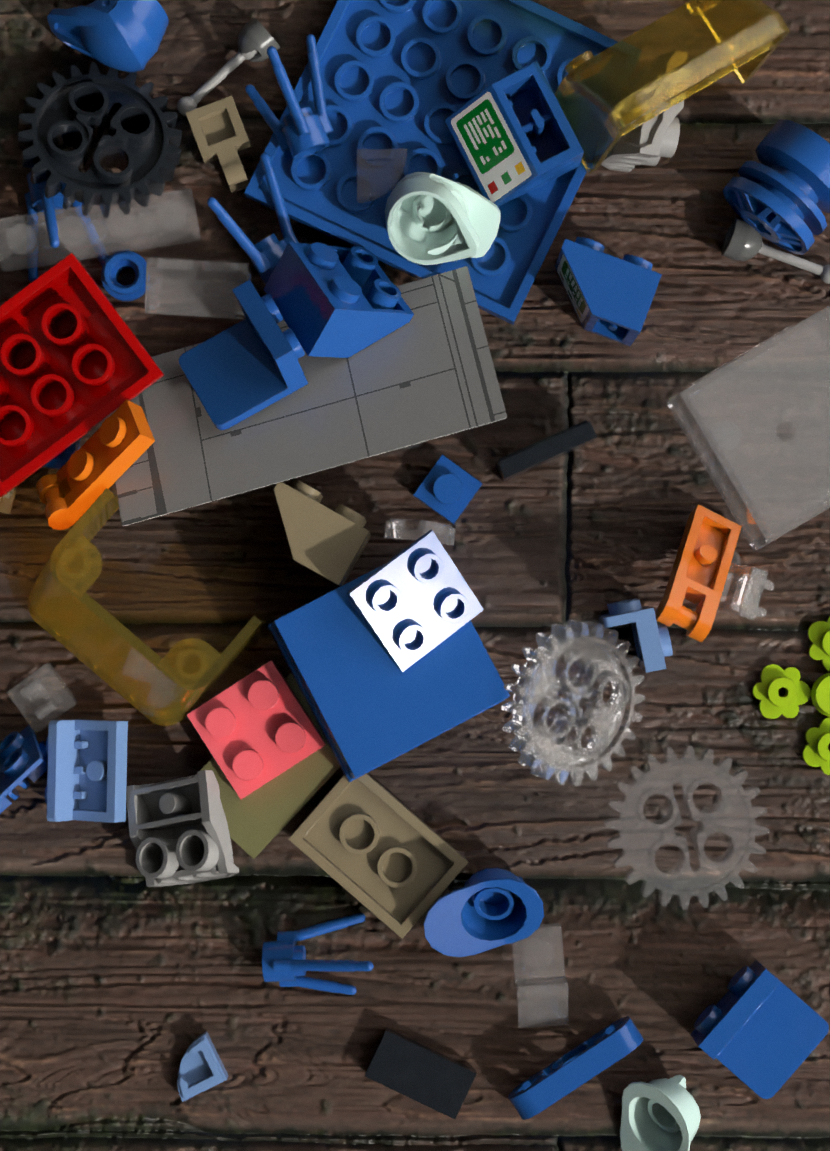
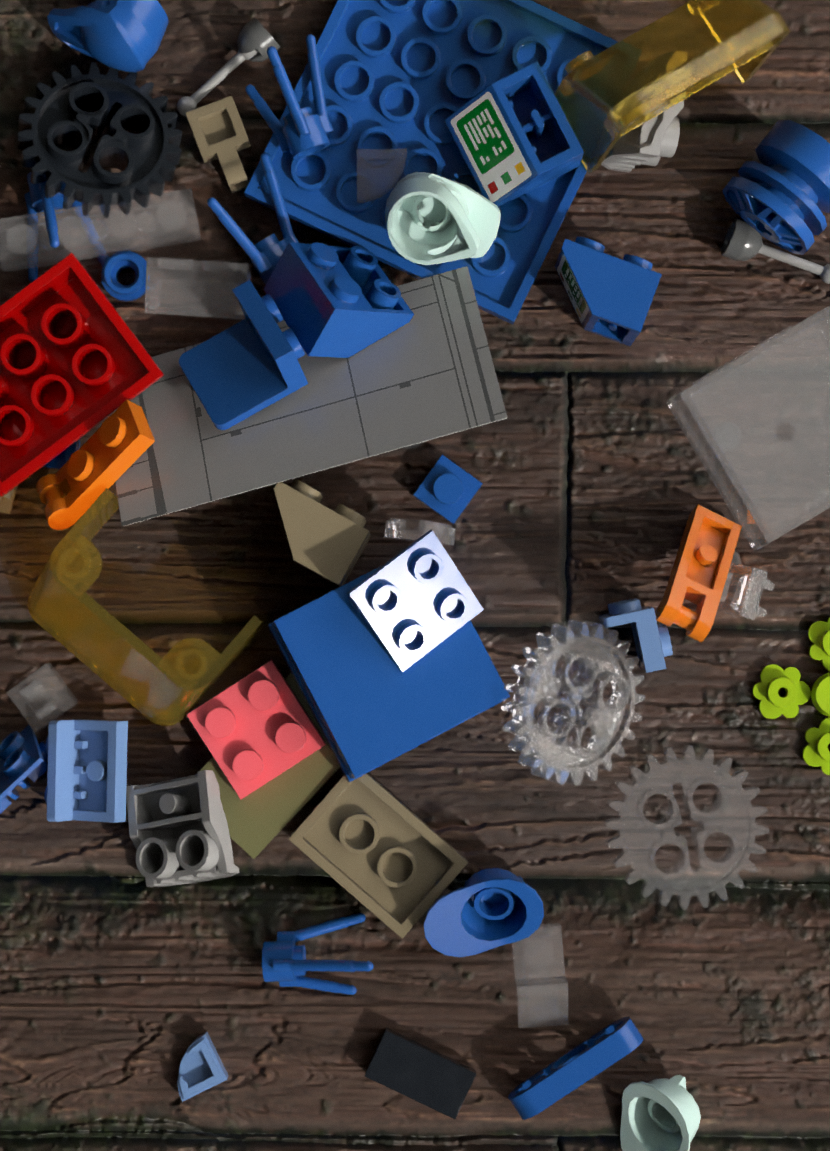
black tile [496,420,597,482] -> none
blue bracket [690,959,829,1099] -> none

